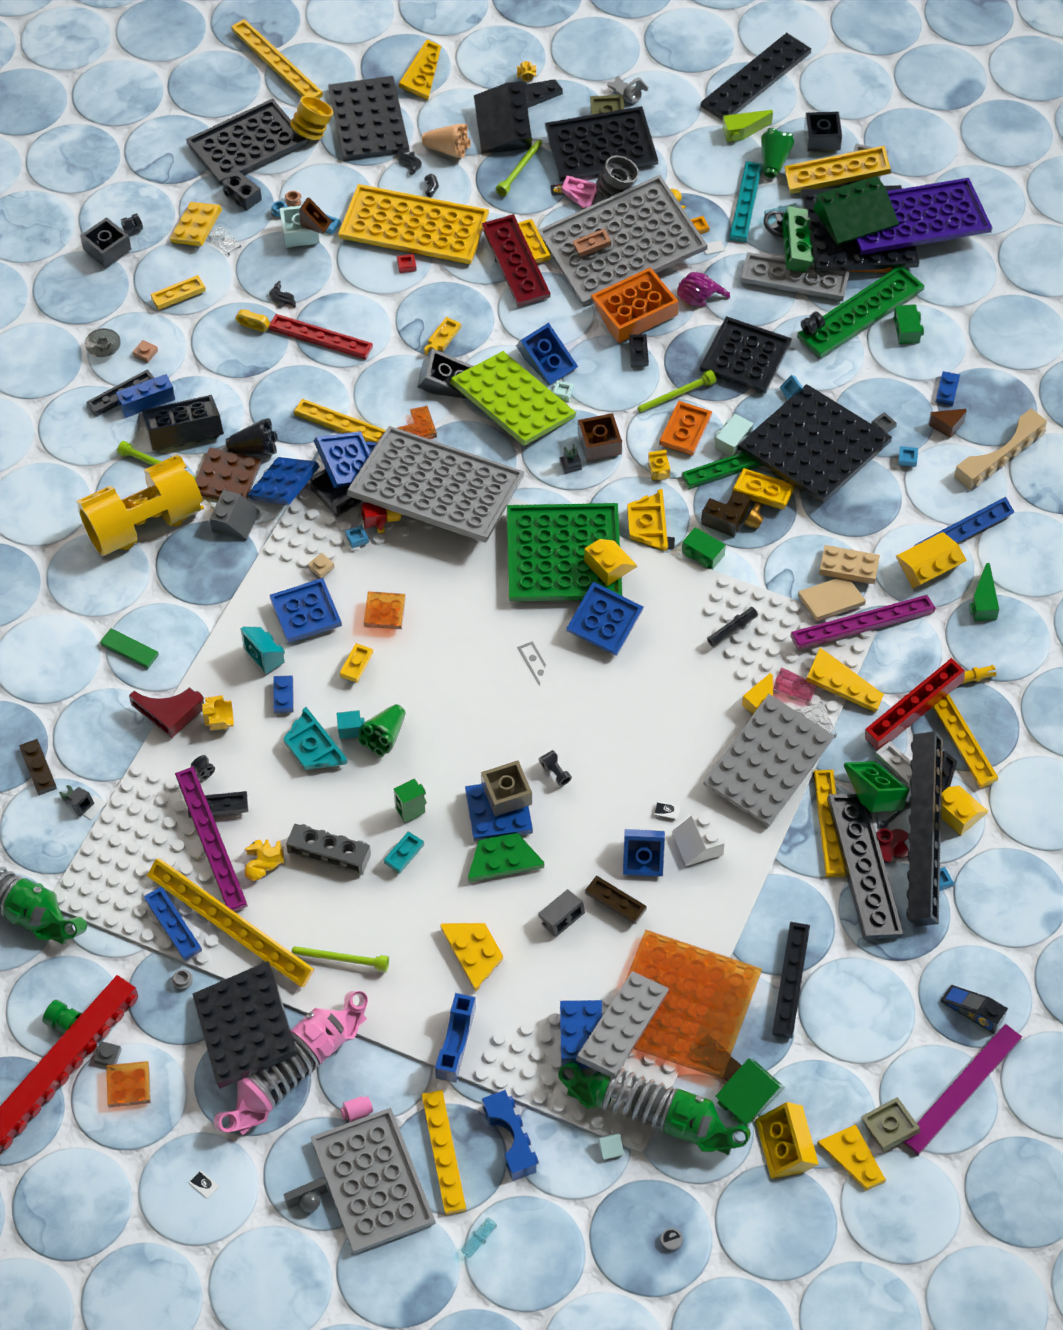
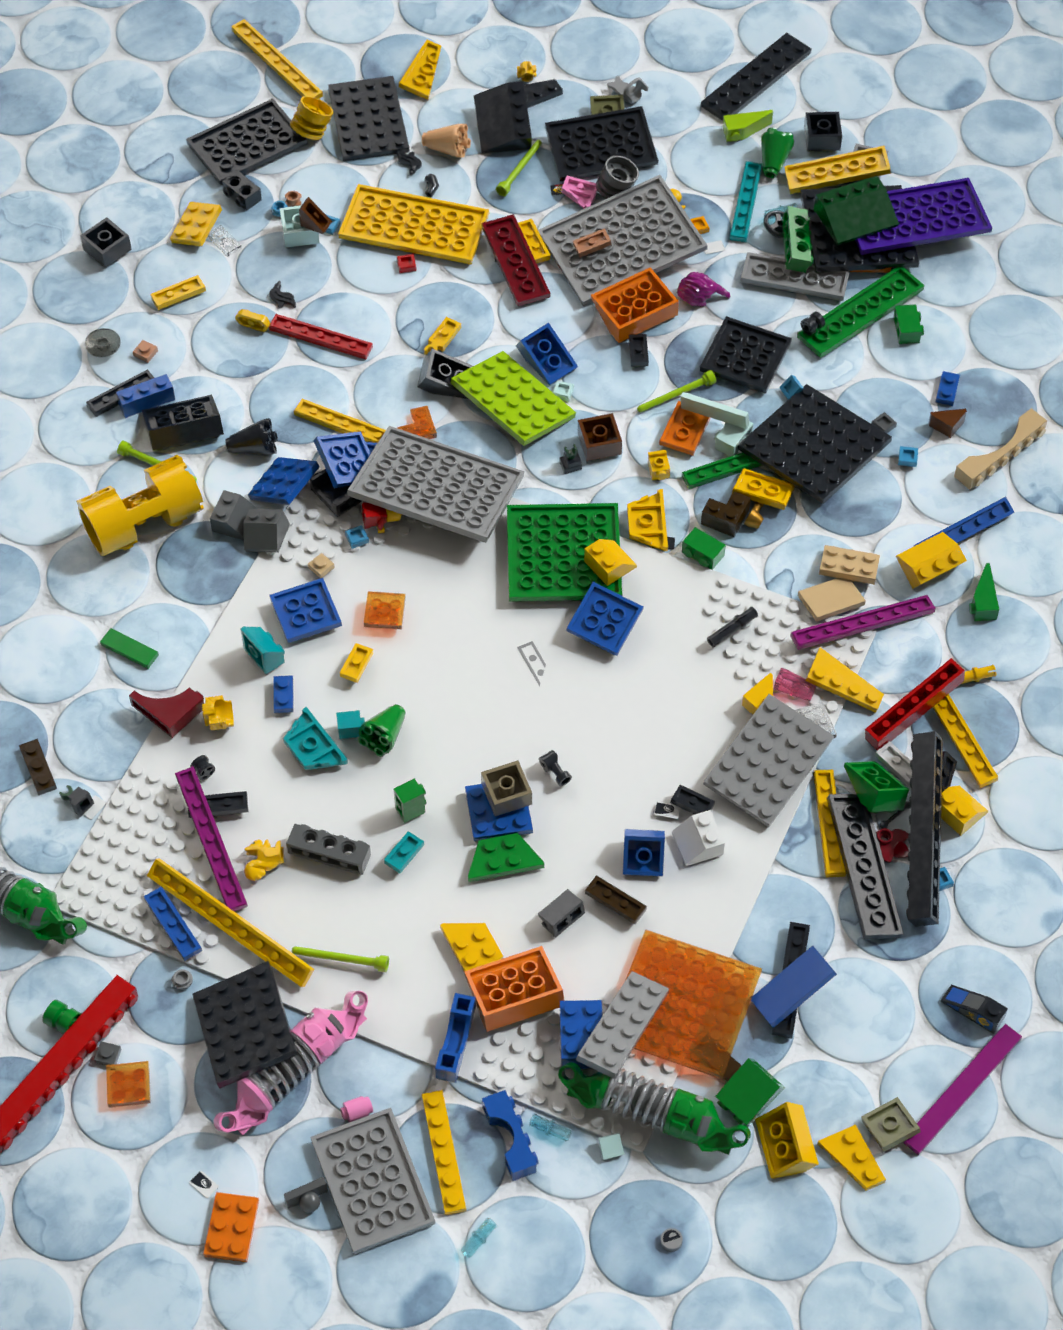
black wheel [120,213,143,235] -> none
reddish brown plate [195,447,262,500] -> none
none -> orange plate [203,1192,259,1262]
none -> dark grey slope [243,509,290,552]
none -> orange slope [464,946,564,1032]
none -> clear light blue axle [529,1114,572,1141]
none -> black plate [670,785,715,815]
none -> light aqua tile [680,392,749,429]
none -> blue tile [750,946,837,1028]

